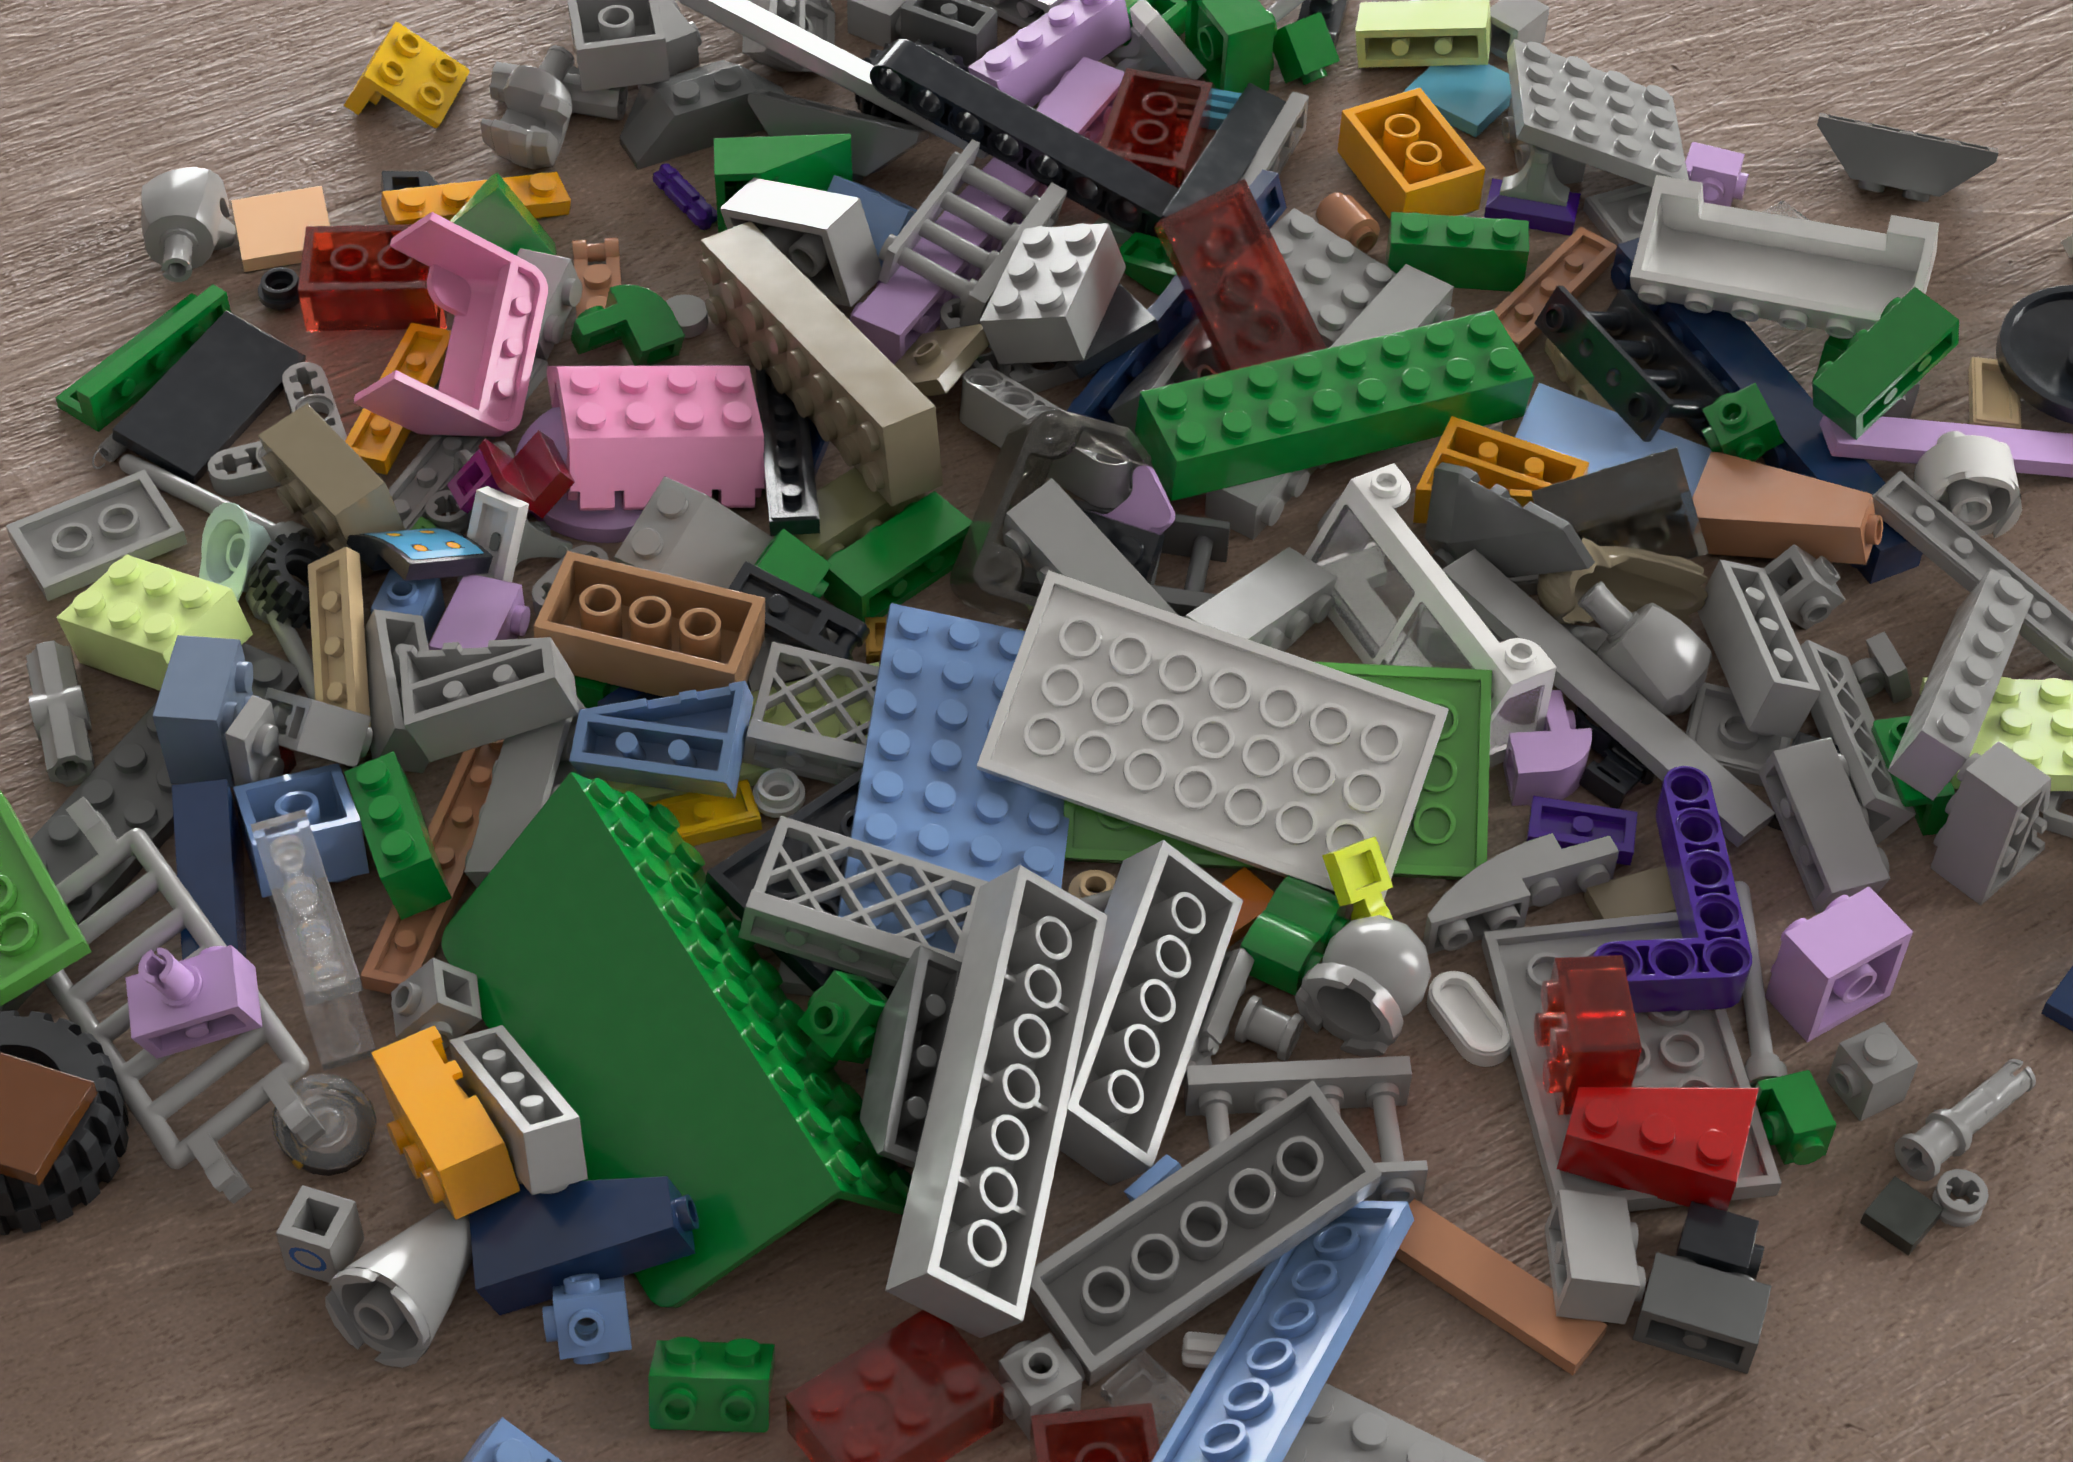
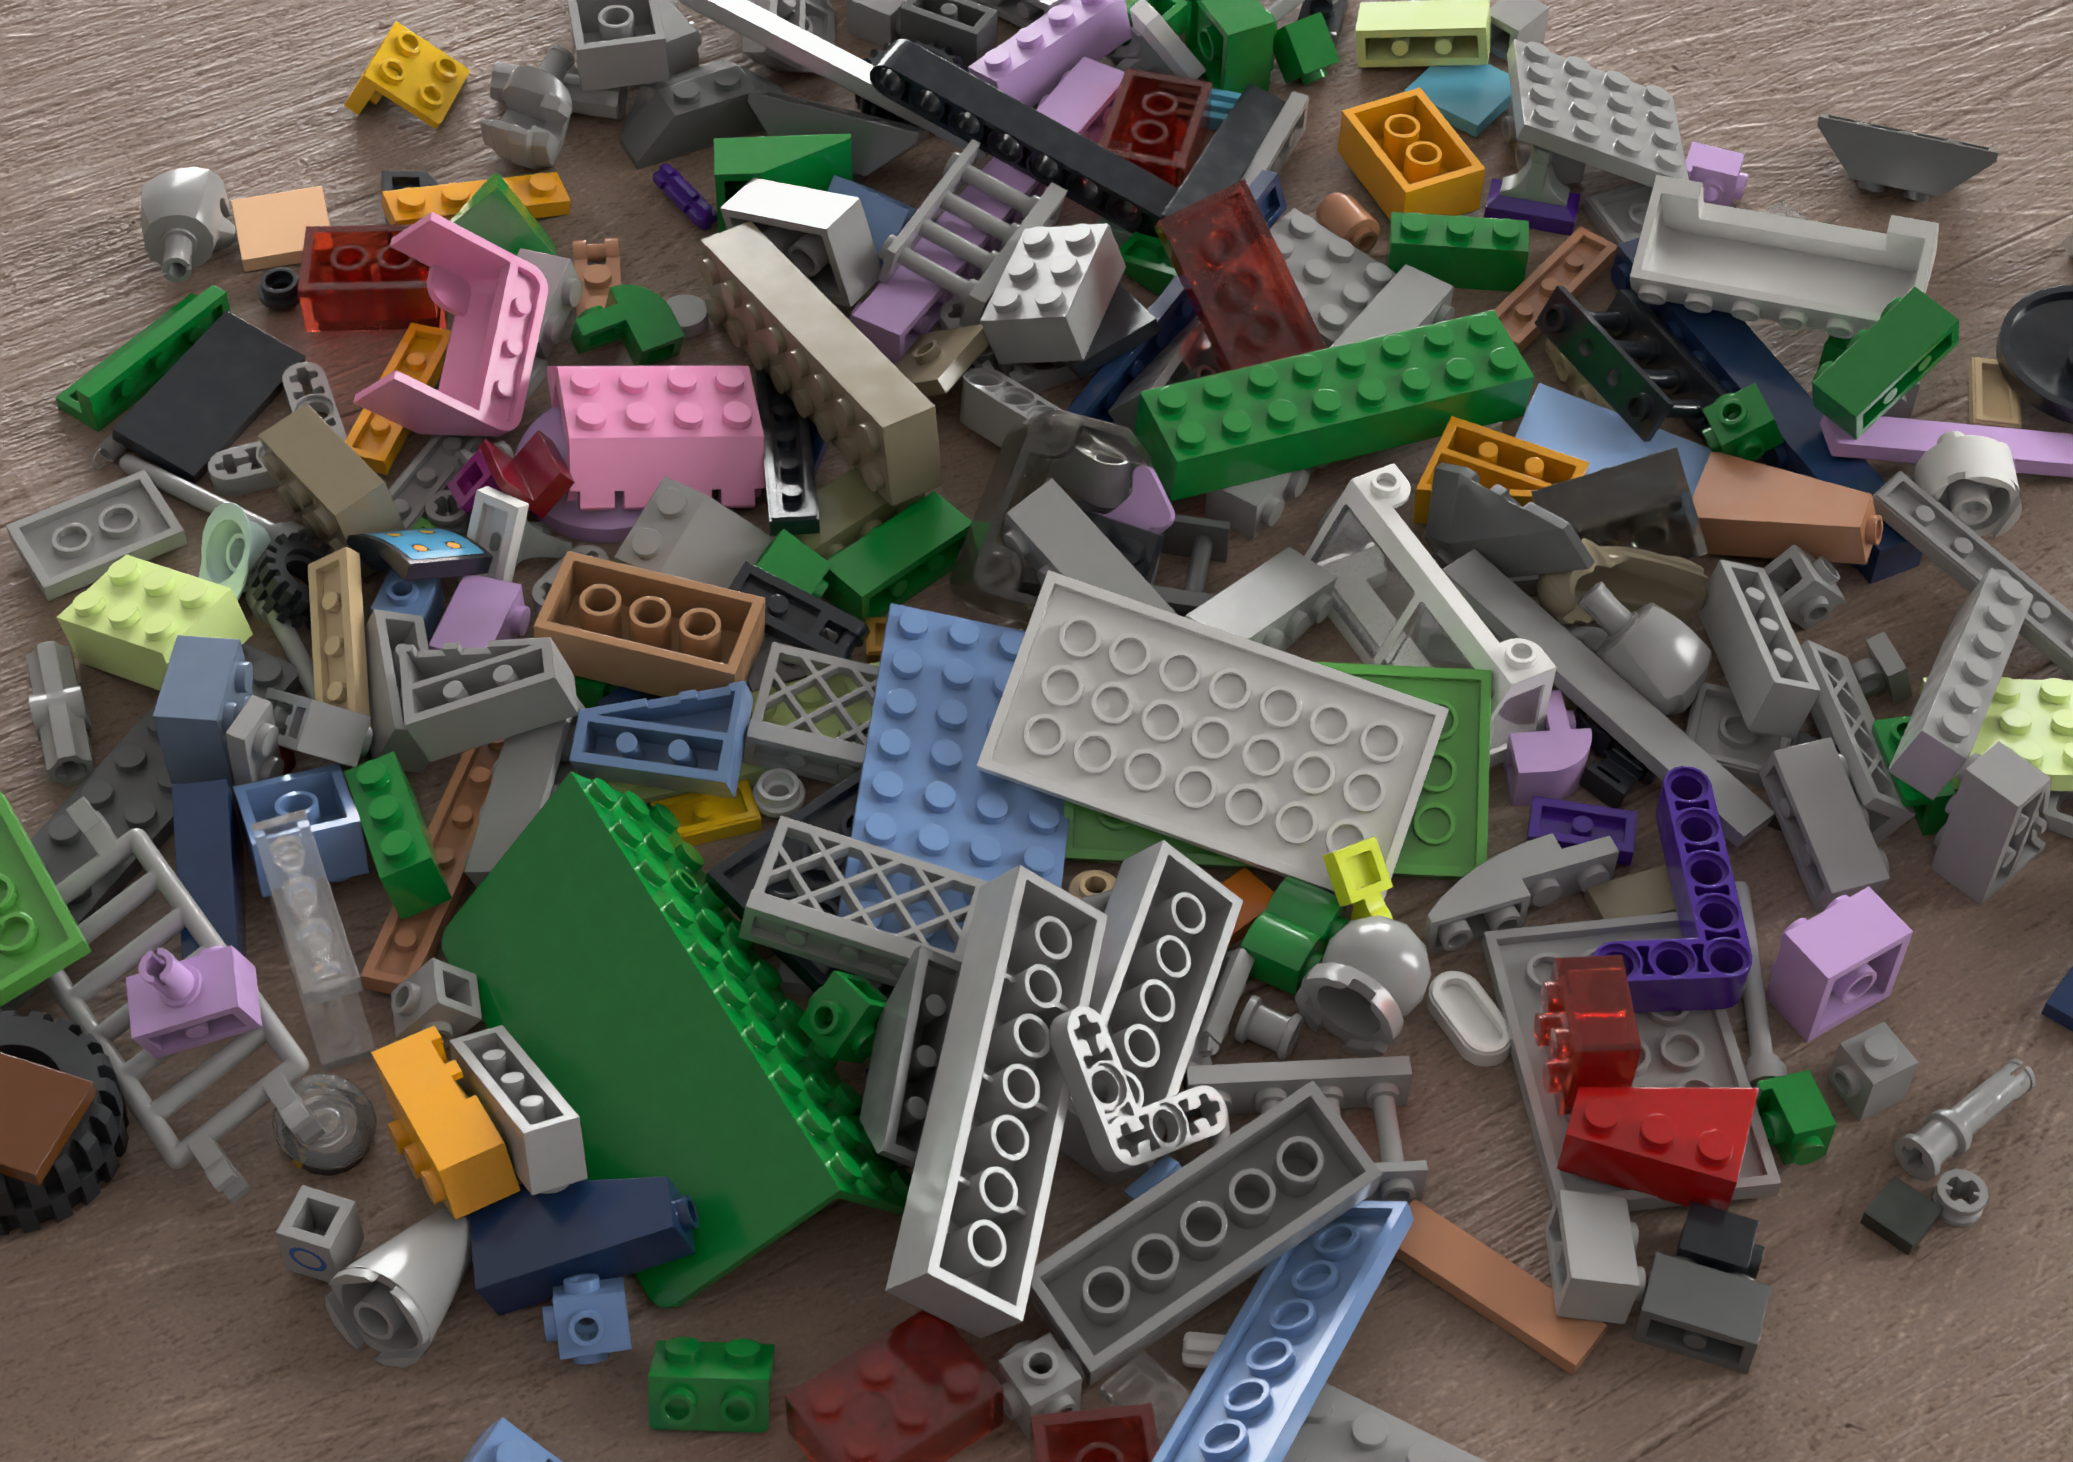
none -> light grey beam [1049,1006,1228,1173]

